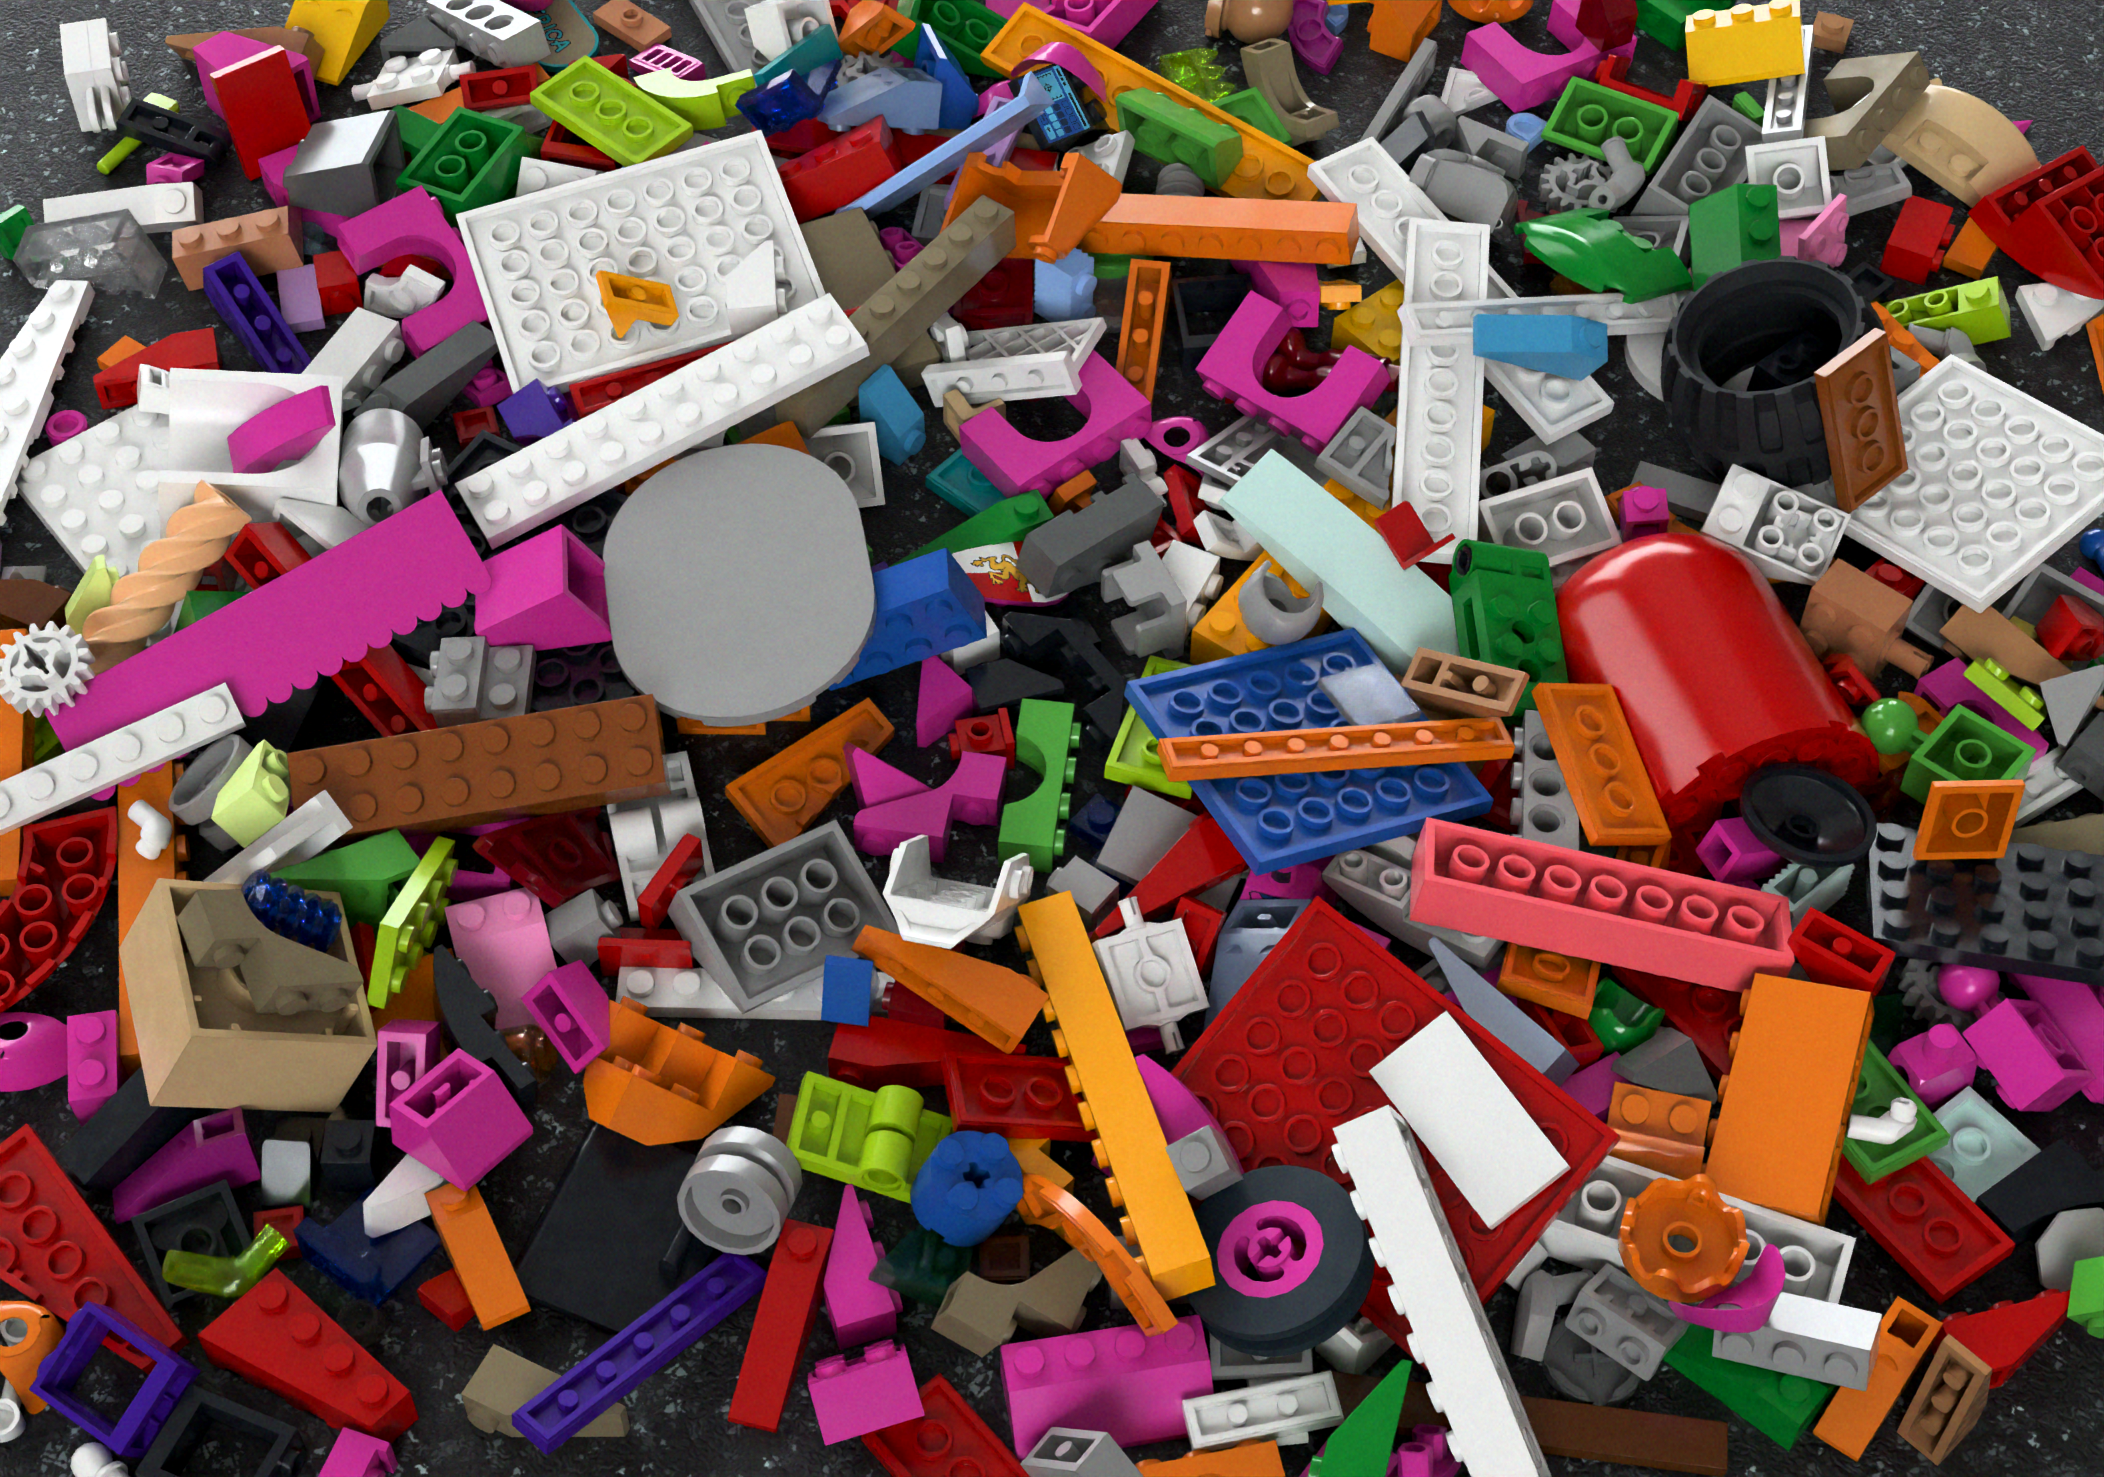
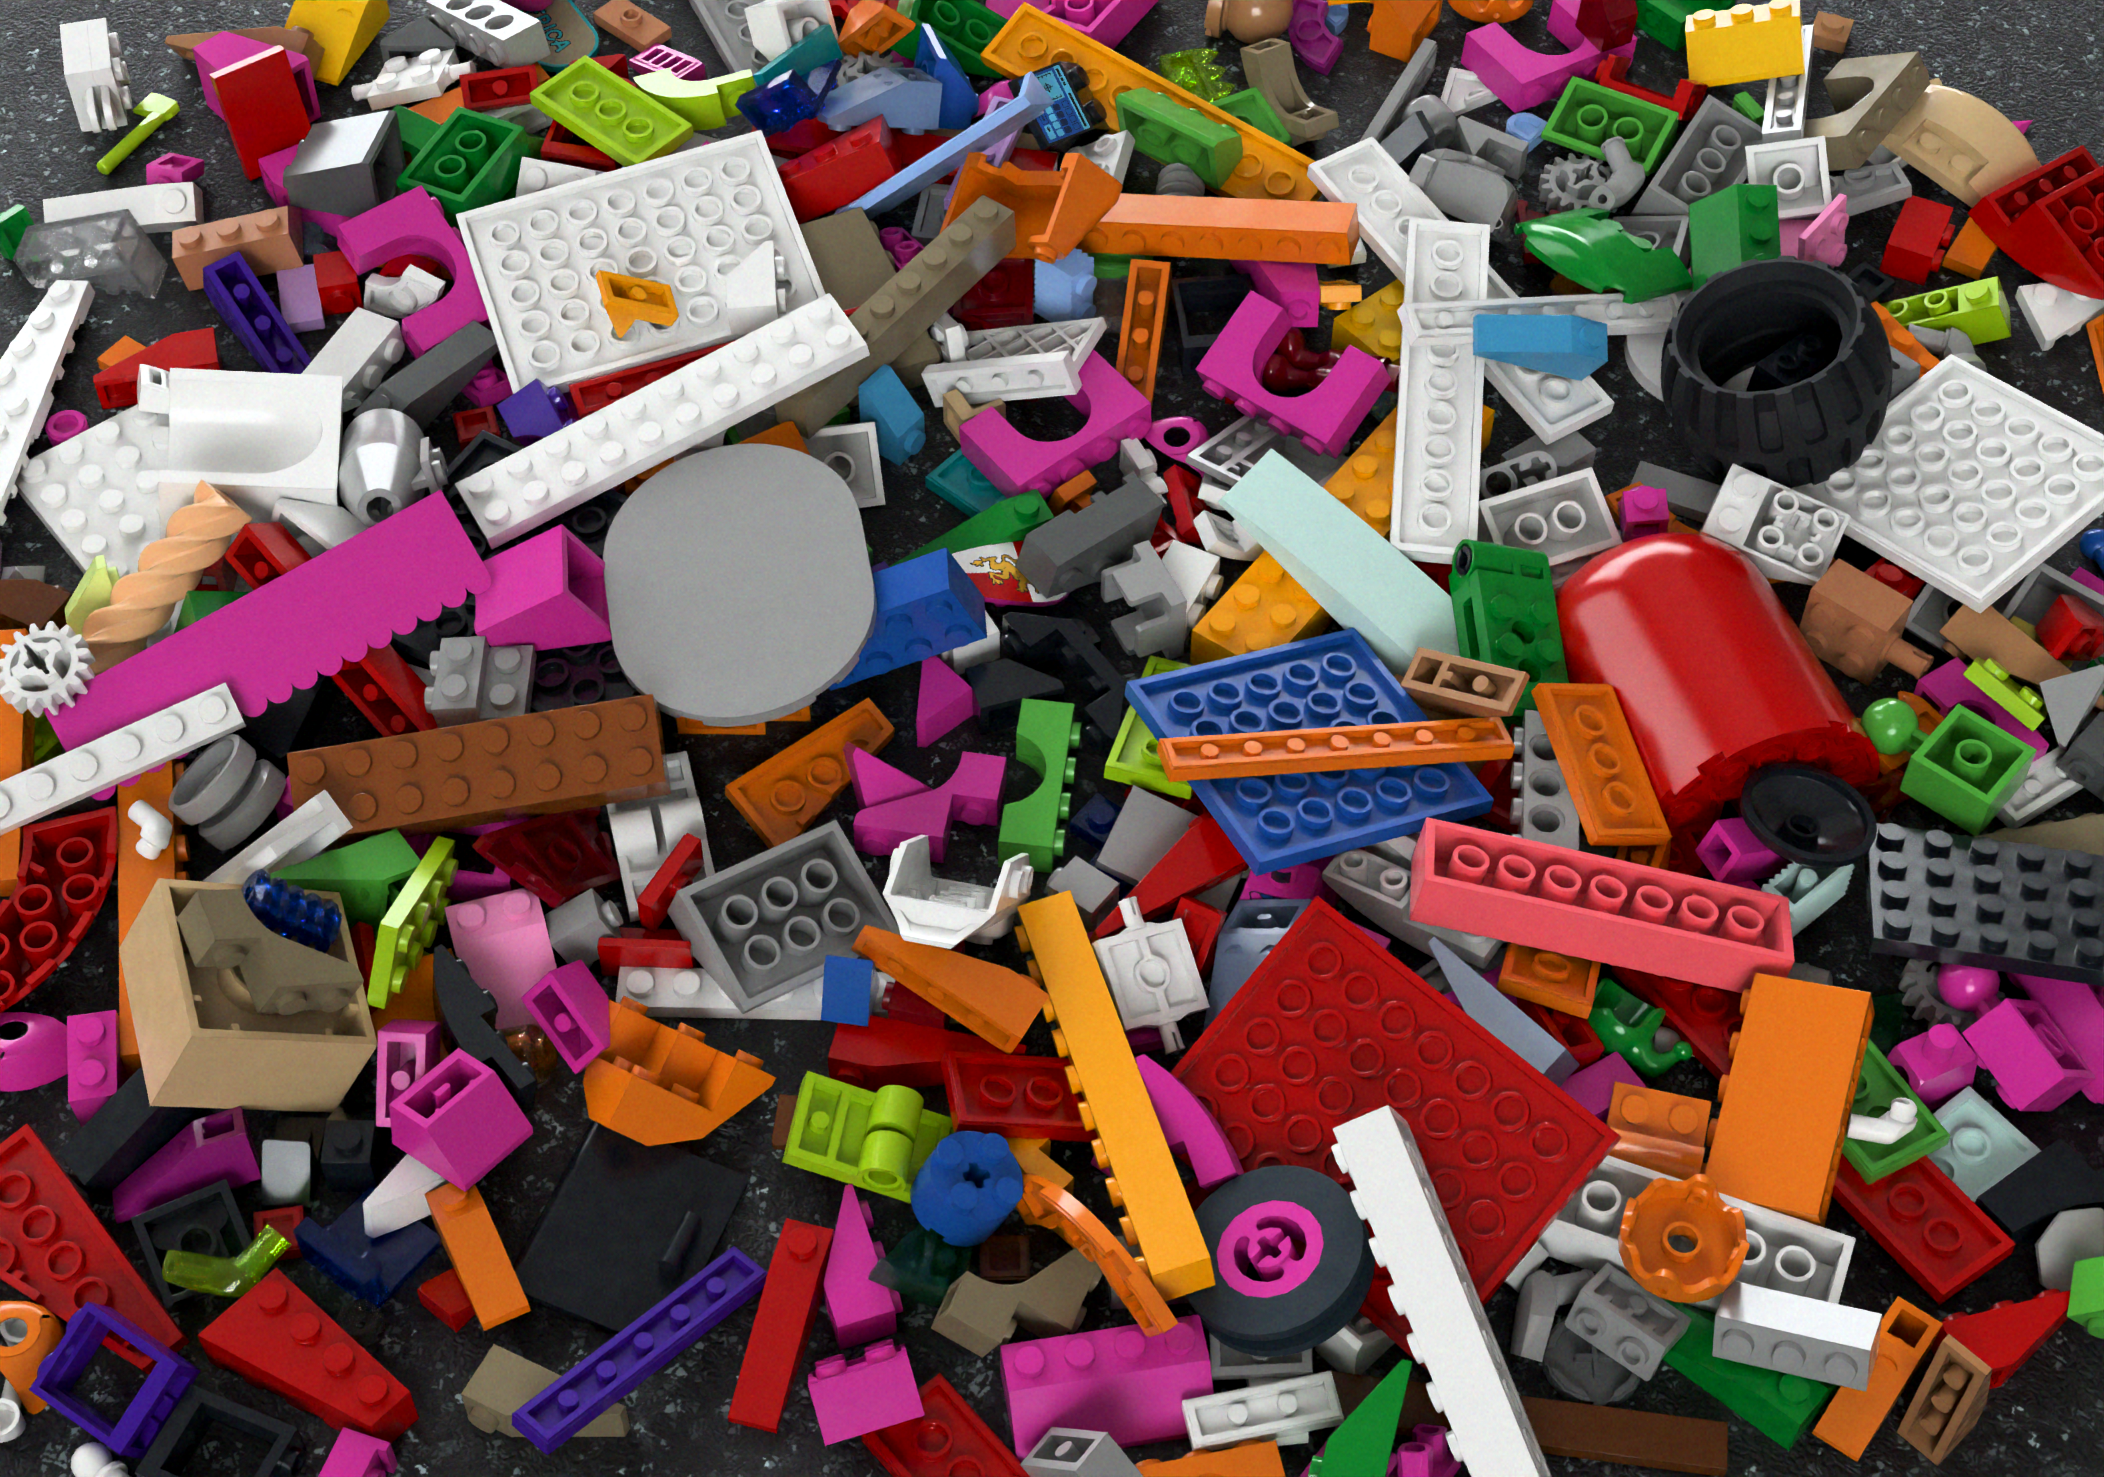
black plate [116,97,233,171] -> none
yellowish green slope [211,739,291,848] -> none
dark pink slope [227,385,336,474] -> none
light grey wheel [677,1126,803,1255] -> none
red brick [947,707,1015,770] -> none
dark pink piece [1011,42,1106,102] -> none
light grey brick [1165,1124,1244,1201] -> none
light grey piece [1238,560,1324,645] -> none
light grey wing [1314,406,1396,510] -> none
clear piece [1317,662,1422,726] -> none
white tile [1369,1010,1571,1230] -> none
red bracket [1374,501,1456,570] -> none
dark grey slope [1611,1027,1718,1105] -> none
dark pink piece [1668,1243,1786,1333] -> none
red slope [1787,907,1896,1001] -> none
dark orange tile [1814,328,1908,514] -> none
red slope [1821,653,1881,706] -> none
orange slope [1912,779,2026,860] -> none

